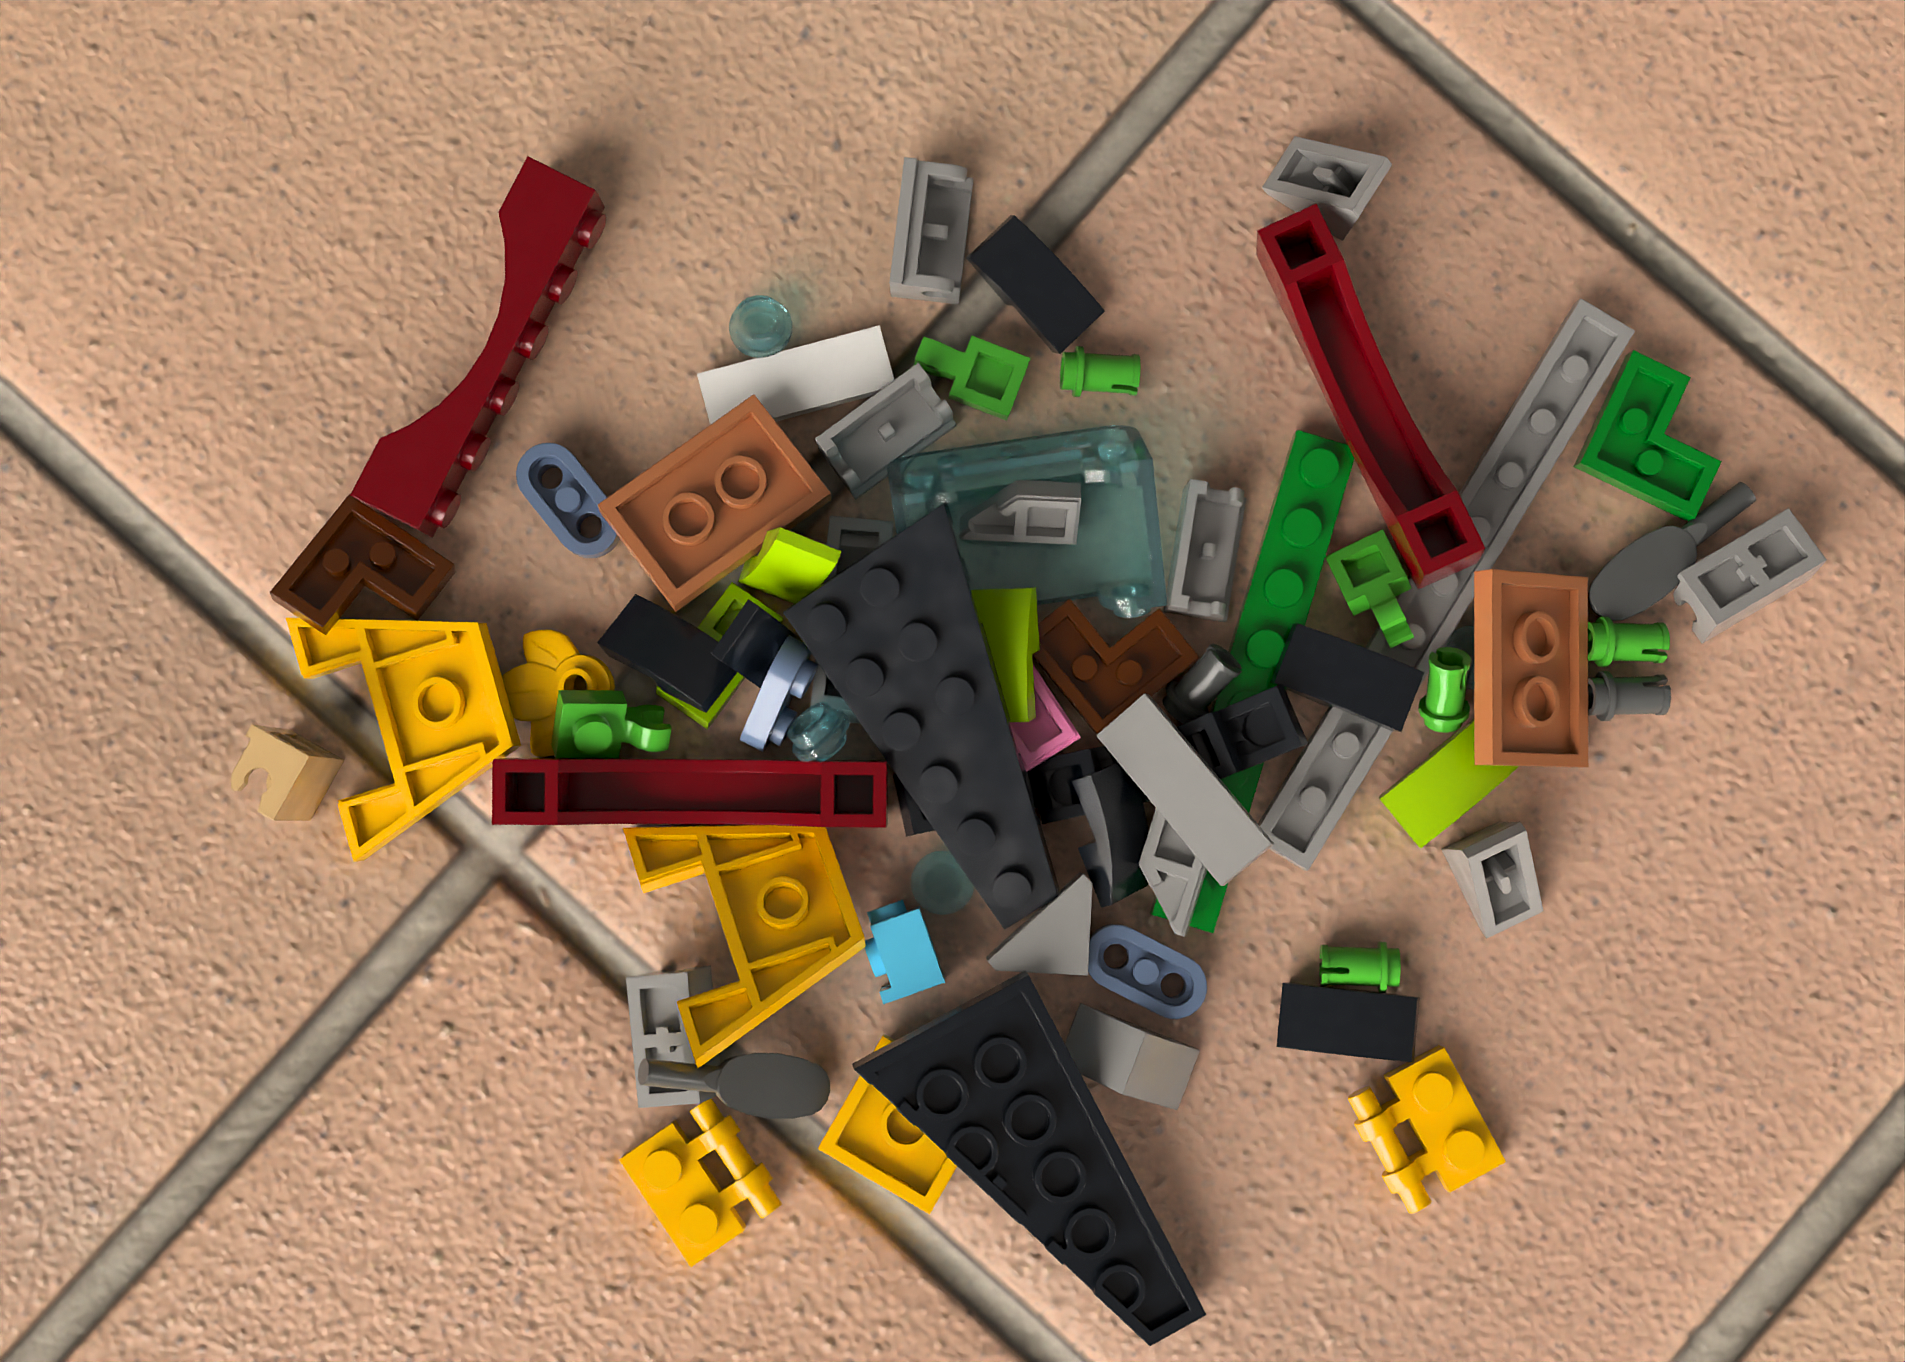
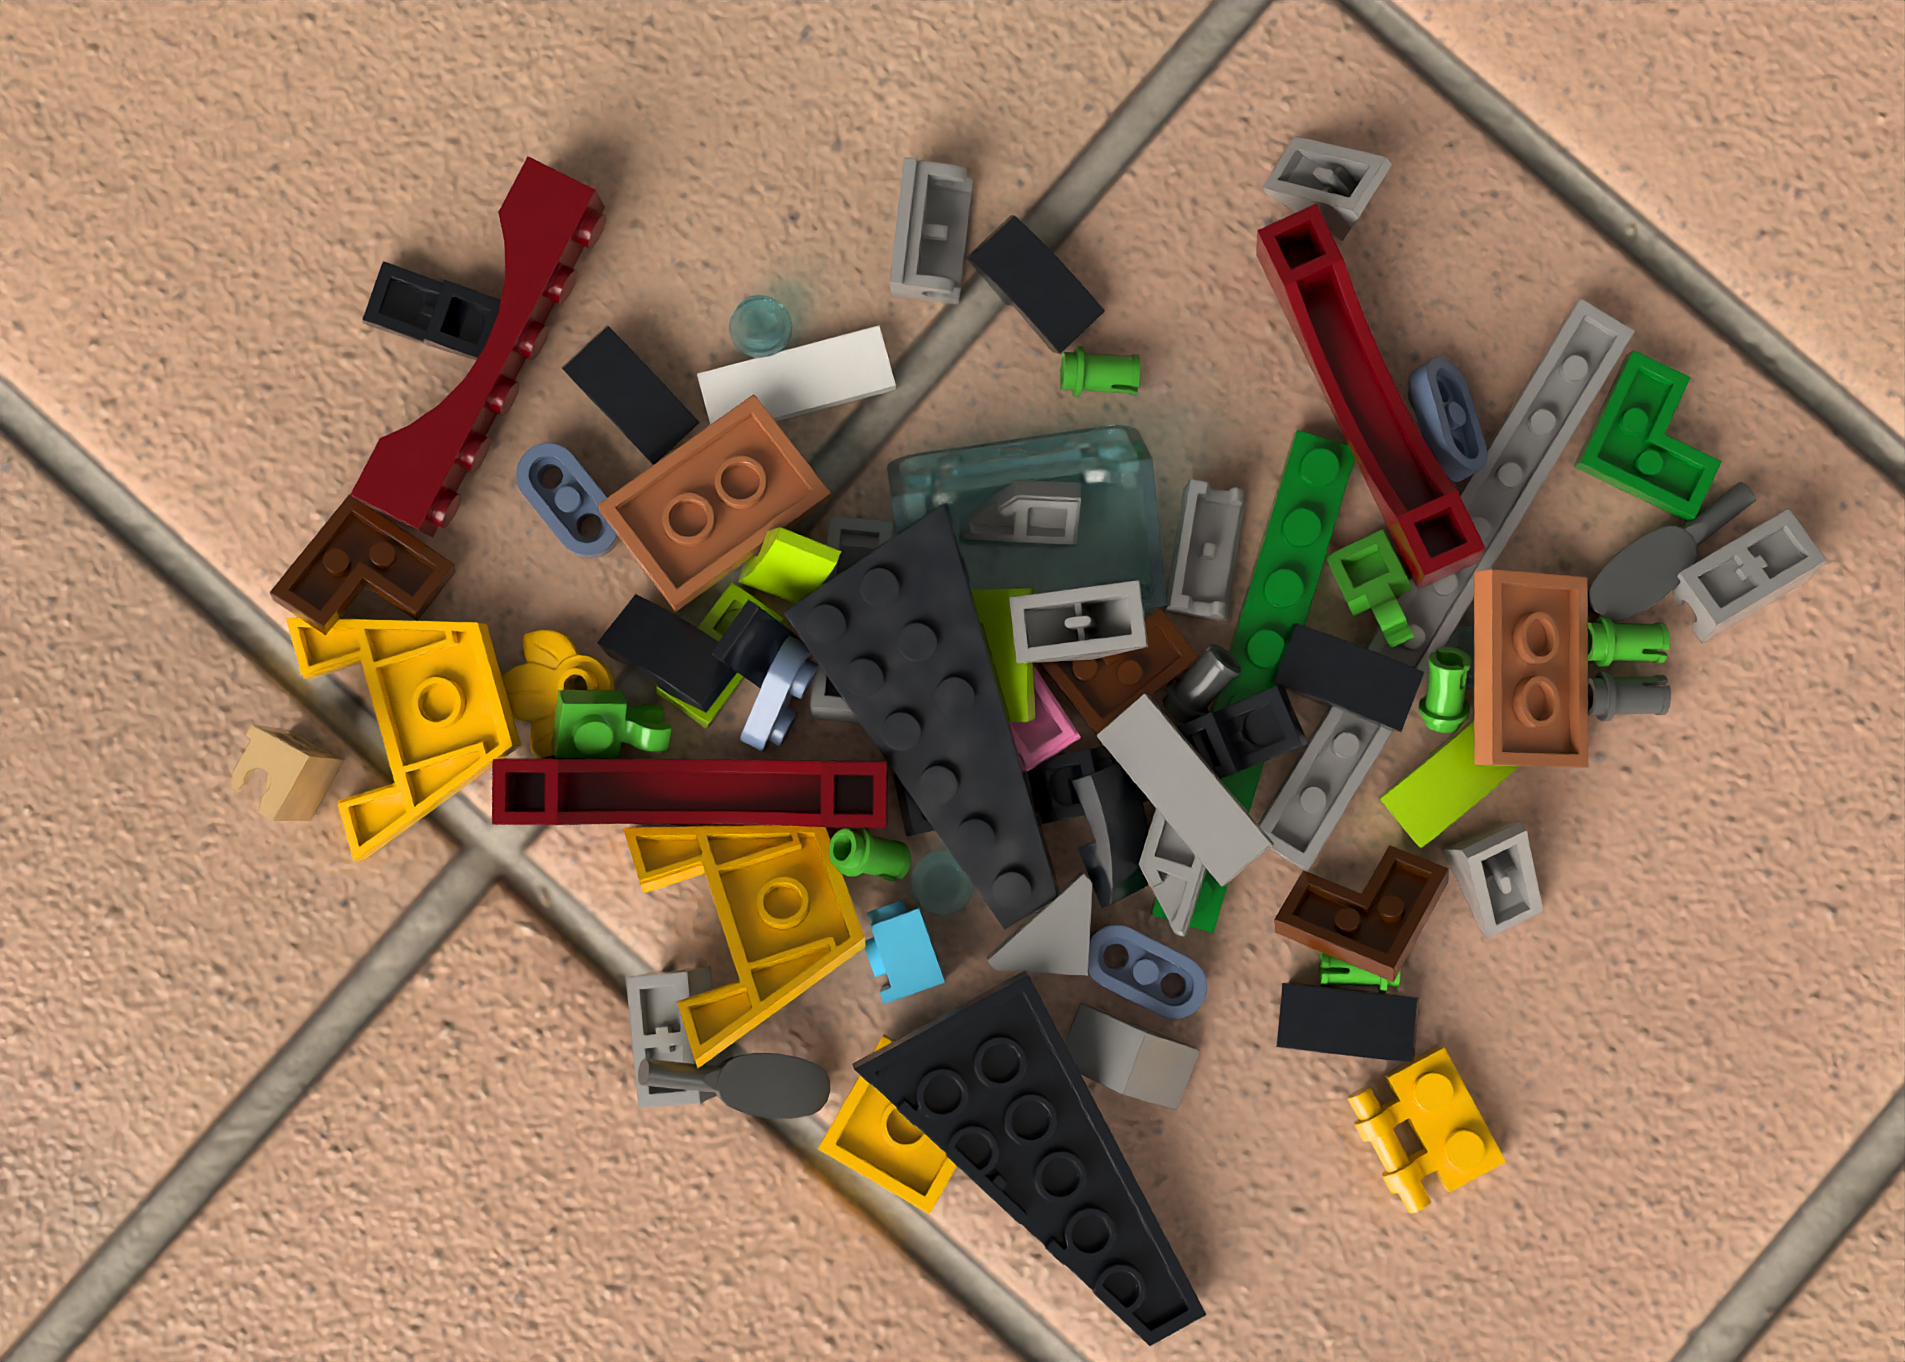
yellow plate [619,1098,782,1267] -> none
clear light blue plate [787,702,850,762] -> none
light grey hinge [815,363,956,500] -> none
bright green plate [913,336,1031,421] -> none
none -> black slope [362,261,501,360]
none -> black slope [561,325,700,465]
none -> bright green pin [829,827,911,882]
none -> light grey slope [1009,580,1148,663]
none -> reddish brown plate [1274,845,1449,982]
none -> sand blue plate [1408,357,1488,482]

